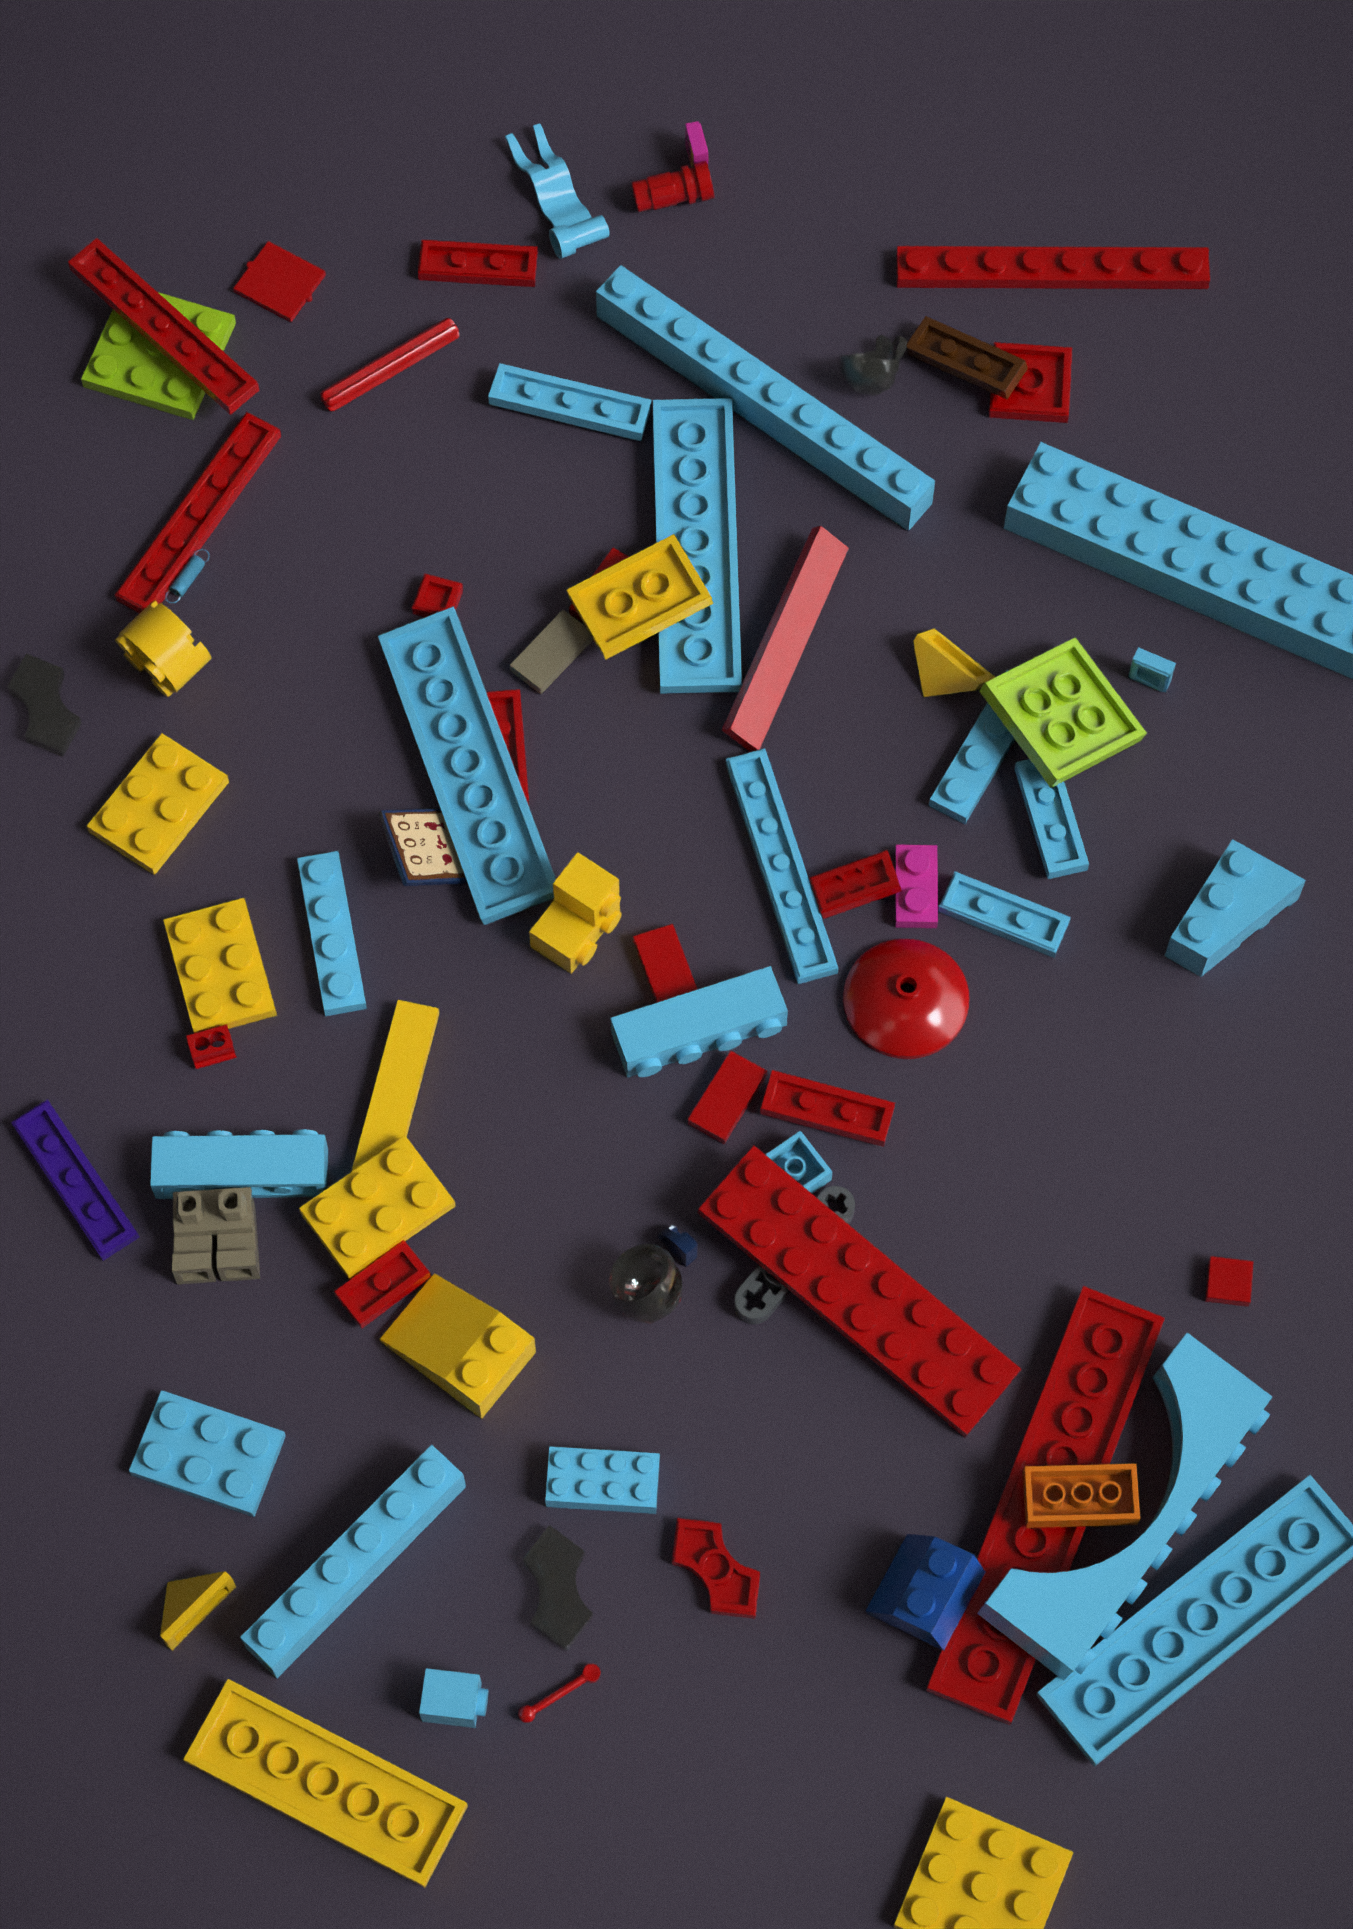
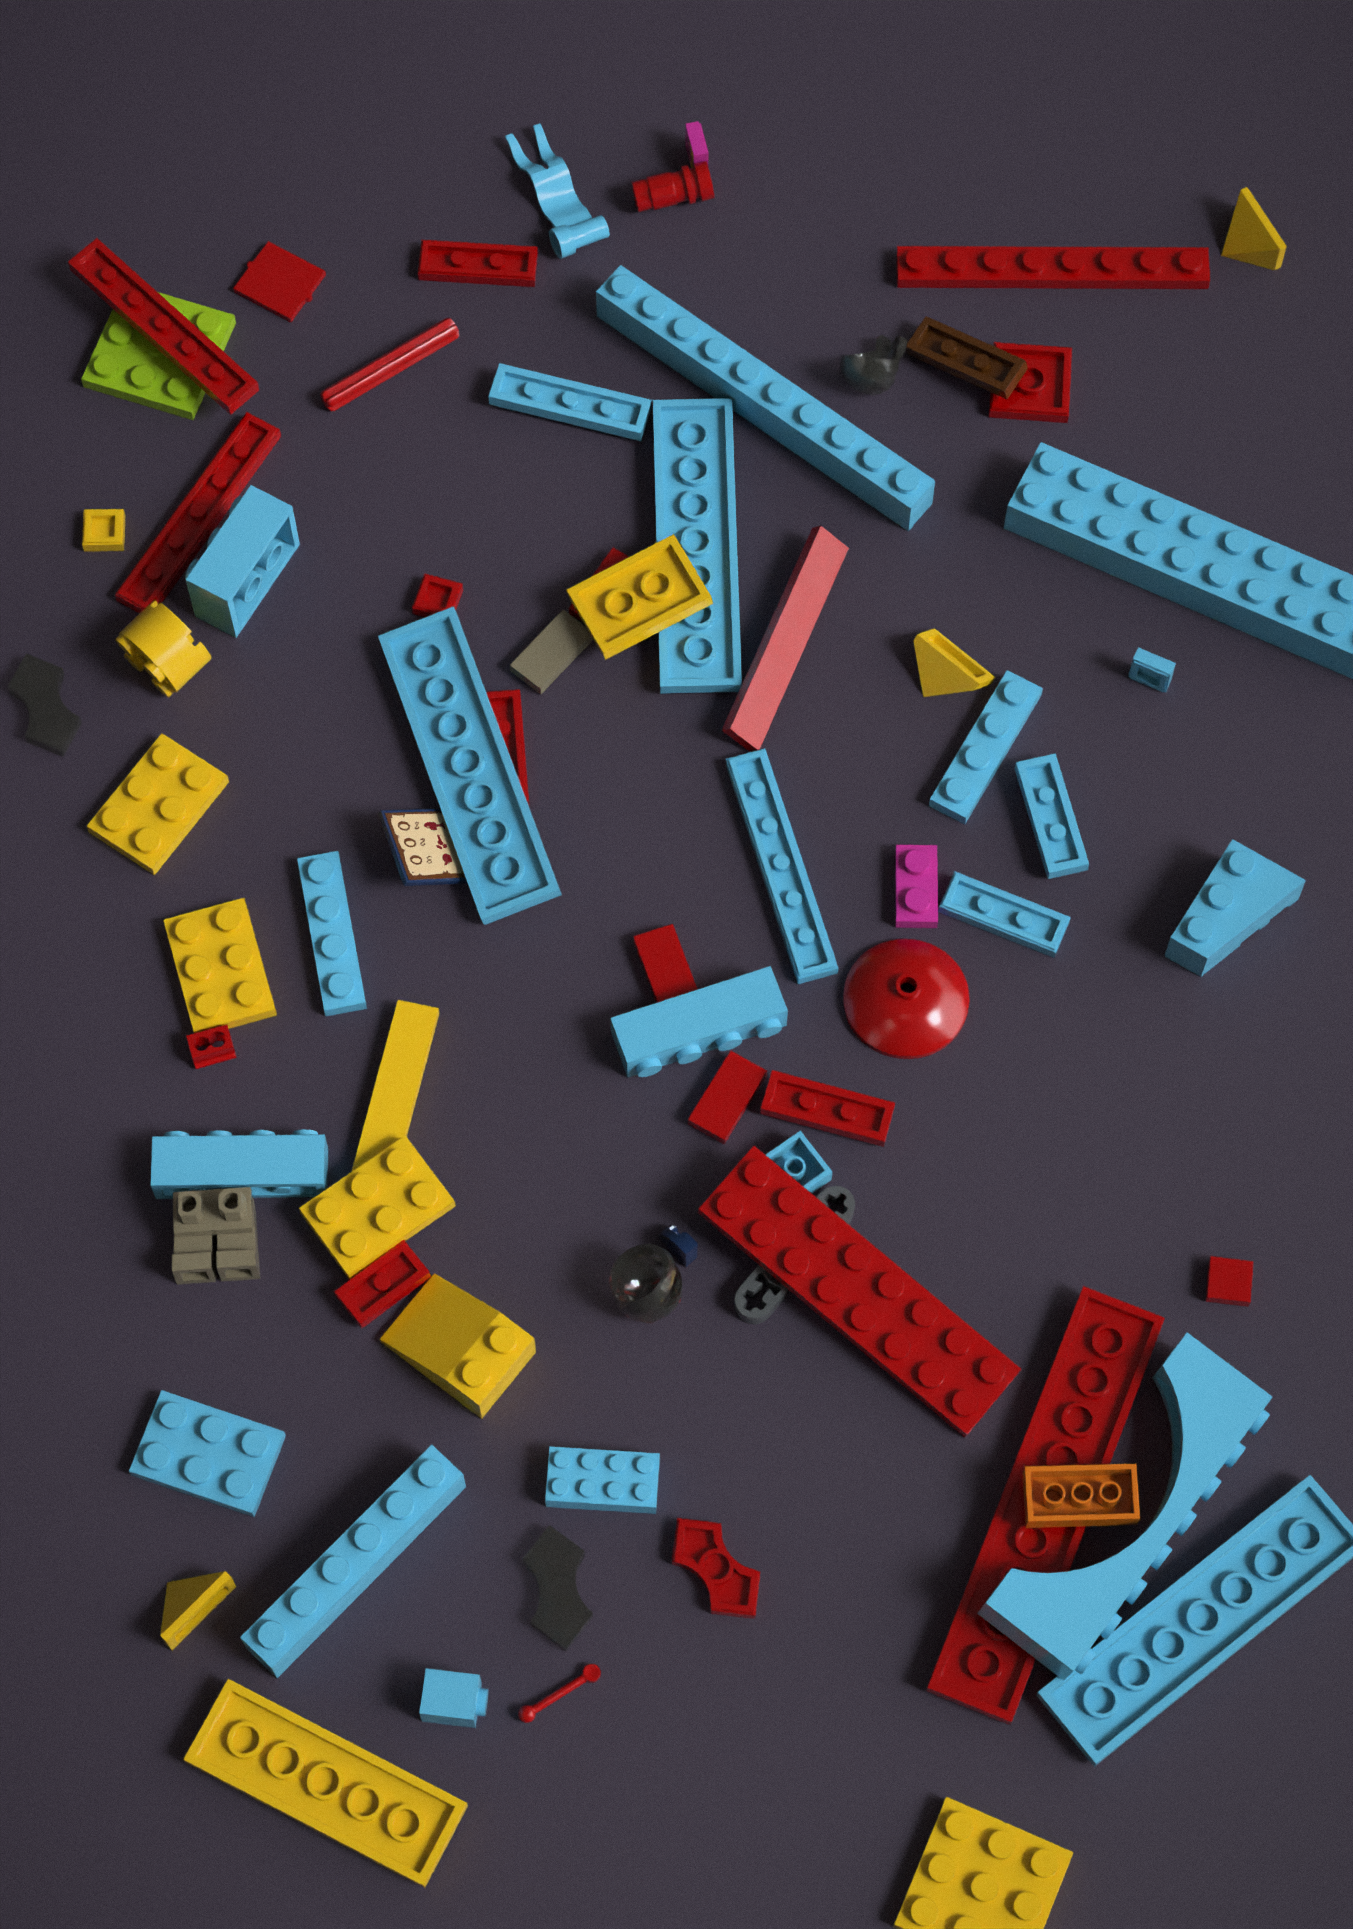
dark purple tile [11,1099,140,1261] -> none
medium azure piece [165,549,209,603] -> none
yellow brick [529,852,622,974] -> none
red plate [809,850,902,919] -> none
blue slope [865,1534,986,1651] -> none
lime plate [980,637,1147,788] -> none
none -> yellow tile [82,509,126,552]
none -> medium azure brick [185,485,300,638]
none -> yellow slope [1221,187,1287,270]

